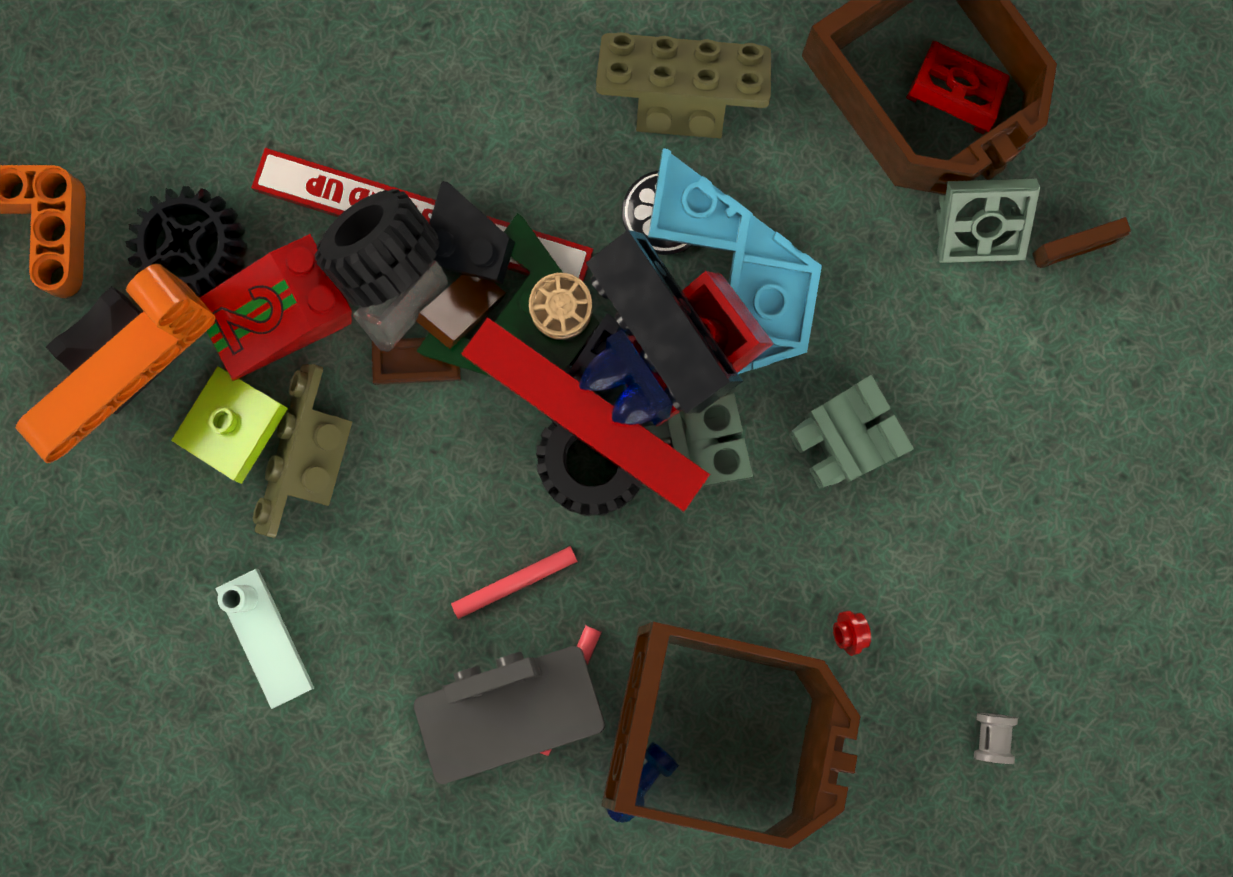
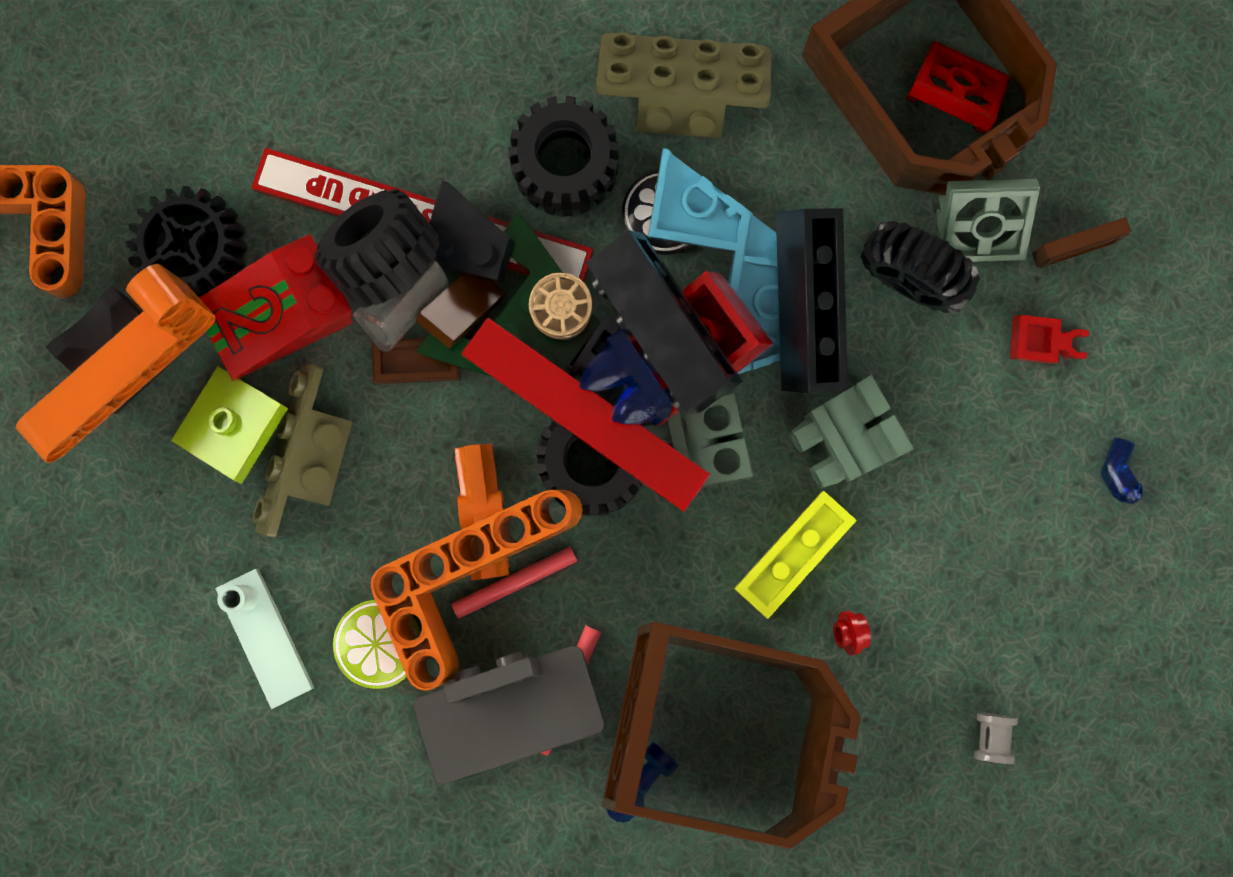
none -> dish [333,600,421,689]
none -> orange beam [371,489,583,691]
none -> orange piece [455,444,510,581]
none -> black tyre [508,96,619,216]
none -> neon yellow plate [734,491,857,619]
none -> black brick [776,208,848,393]
none -> black gear [860,221,980,313]
none -> red plate [1010,314,1089,364]
none -> clear blue arm [1101,437,1144,504]

